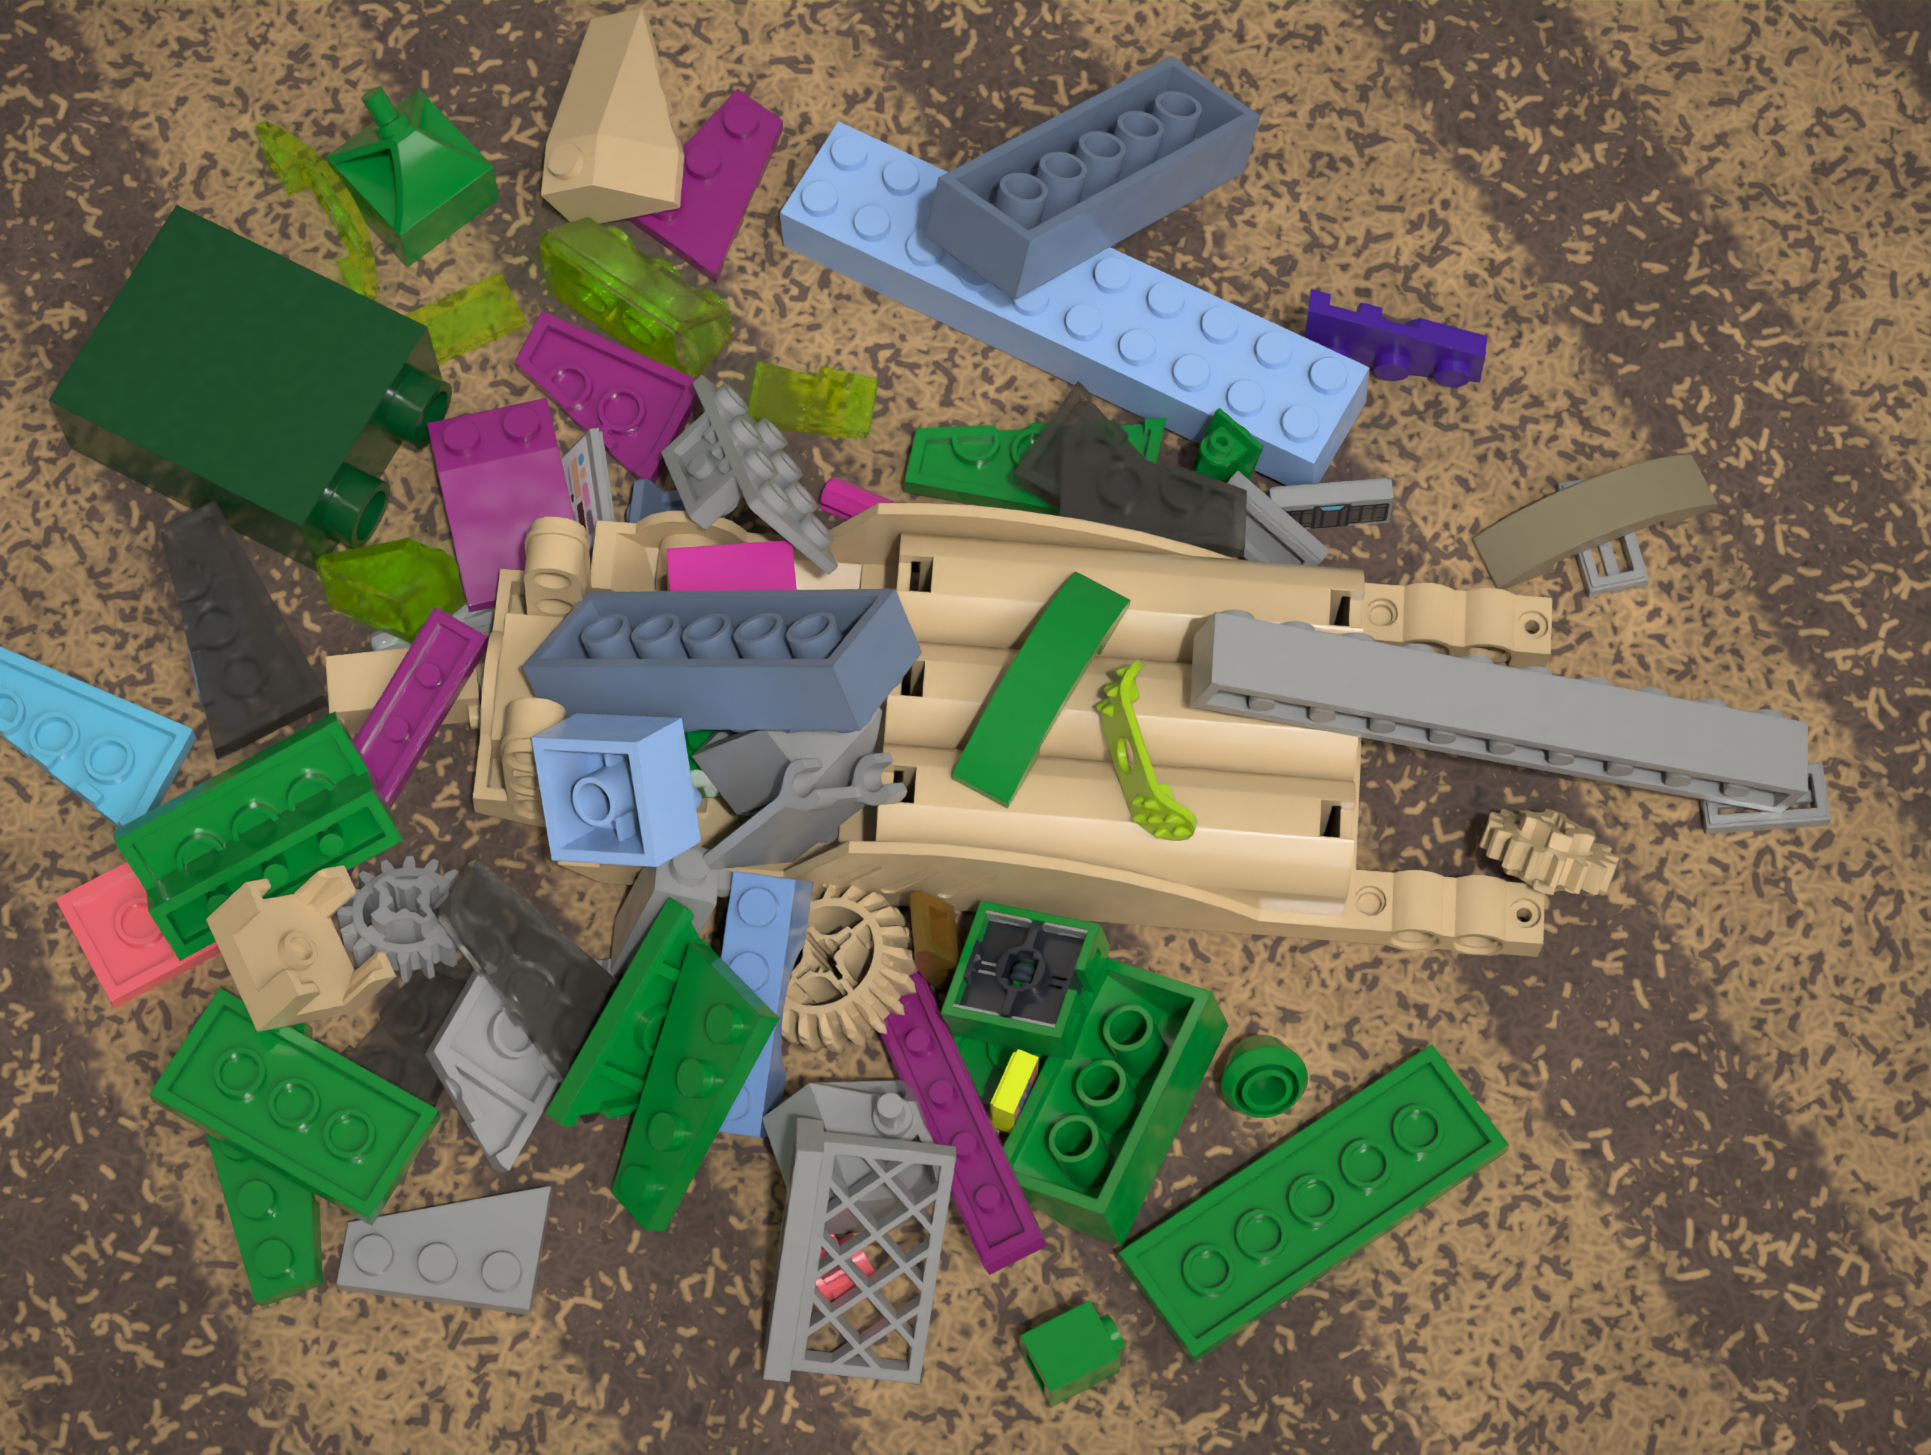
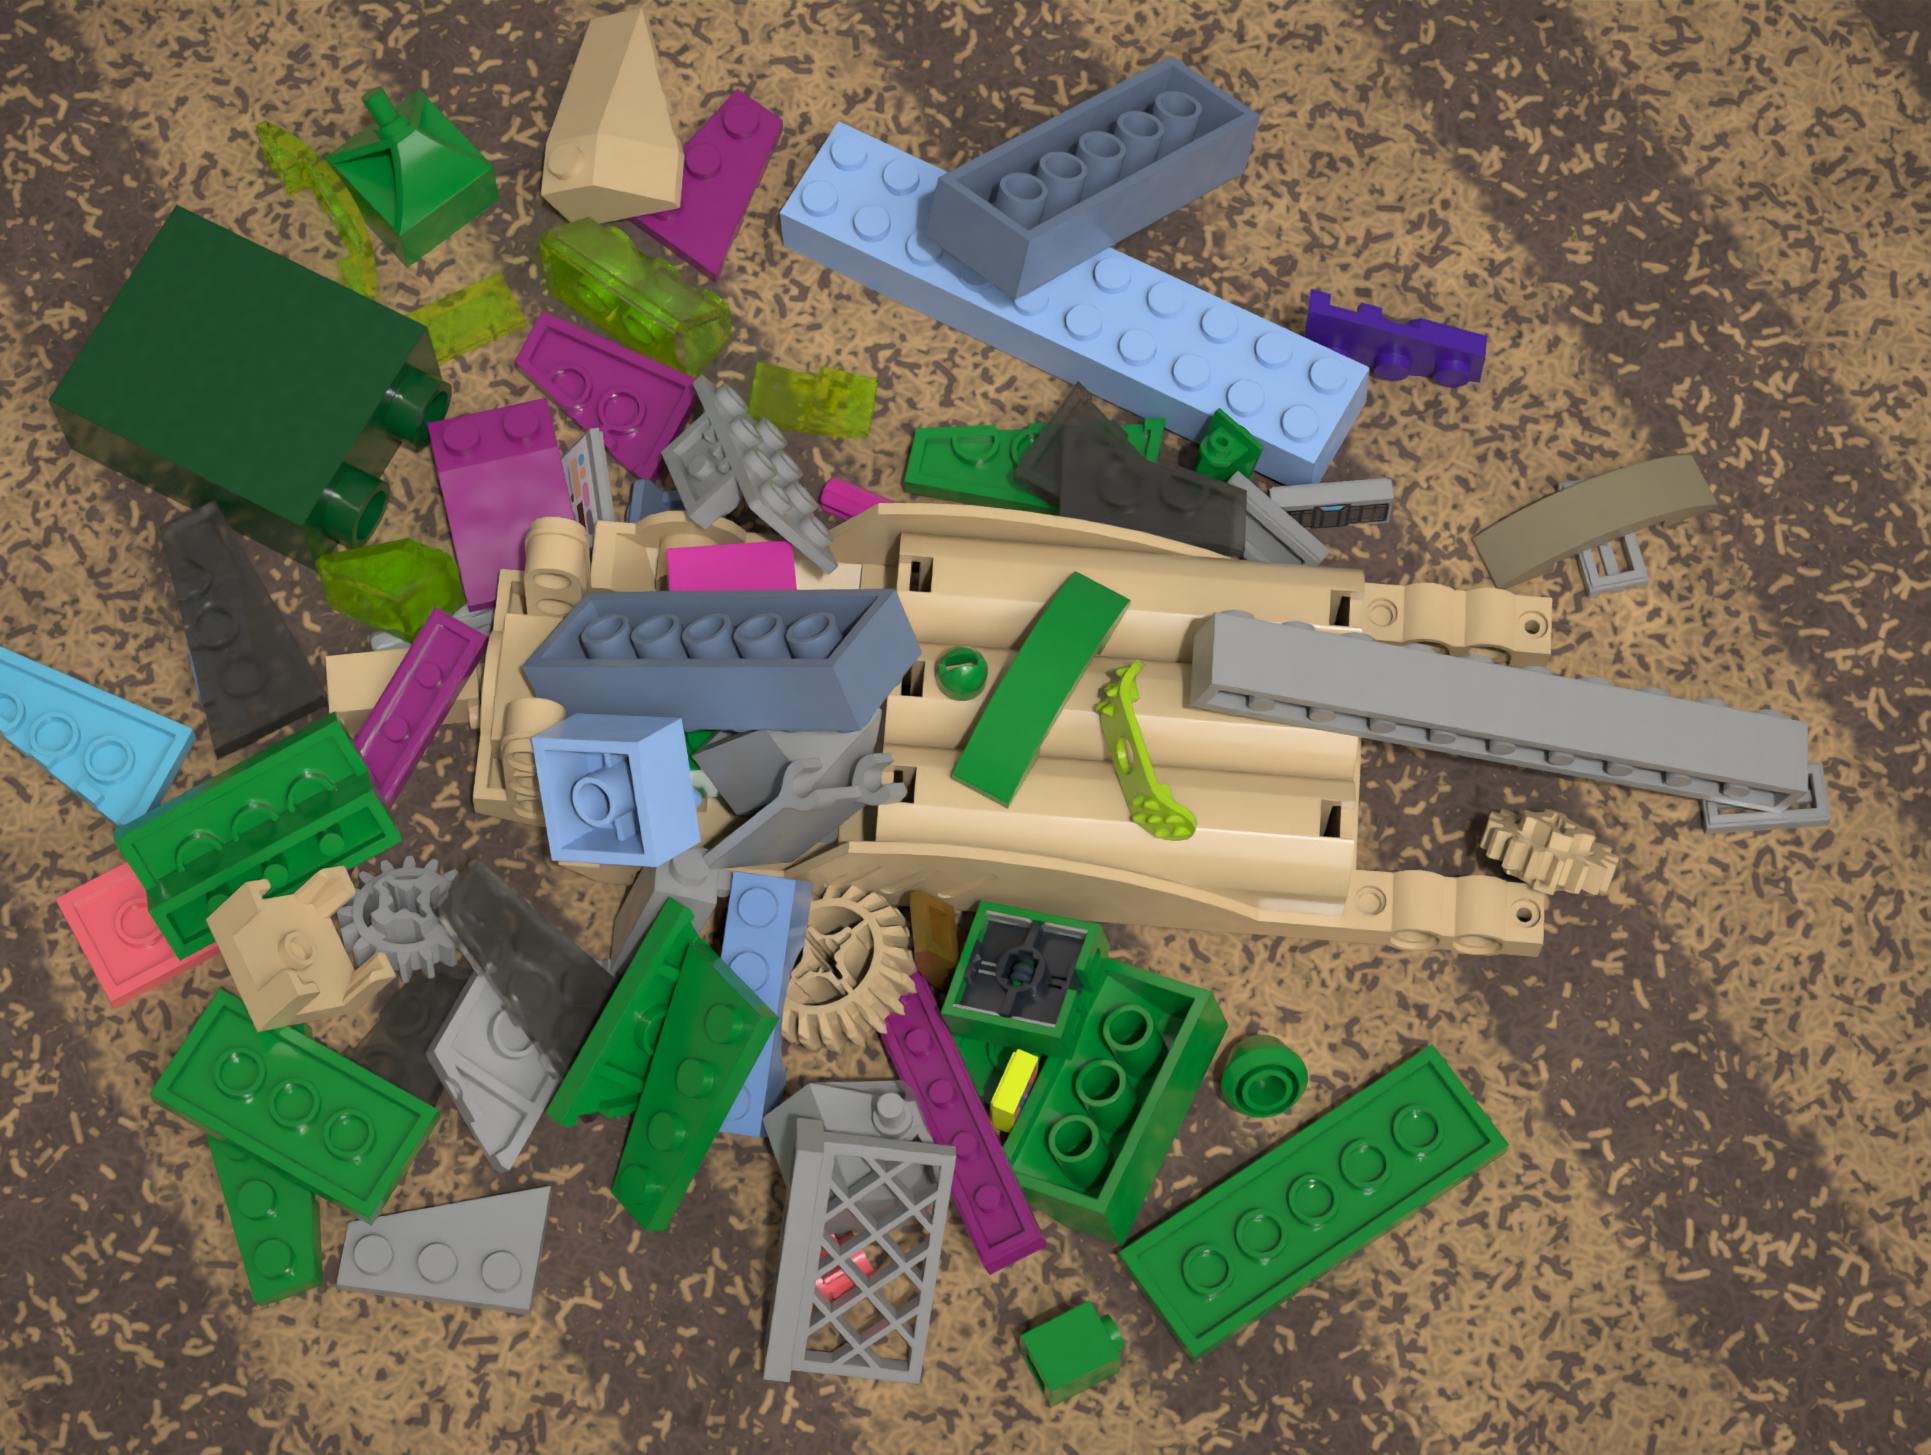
none -> green hinge [936,645,988,701]

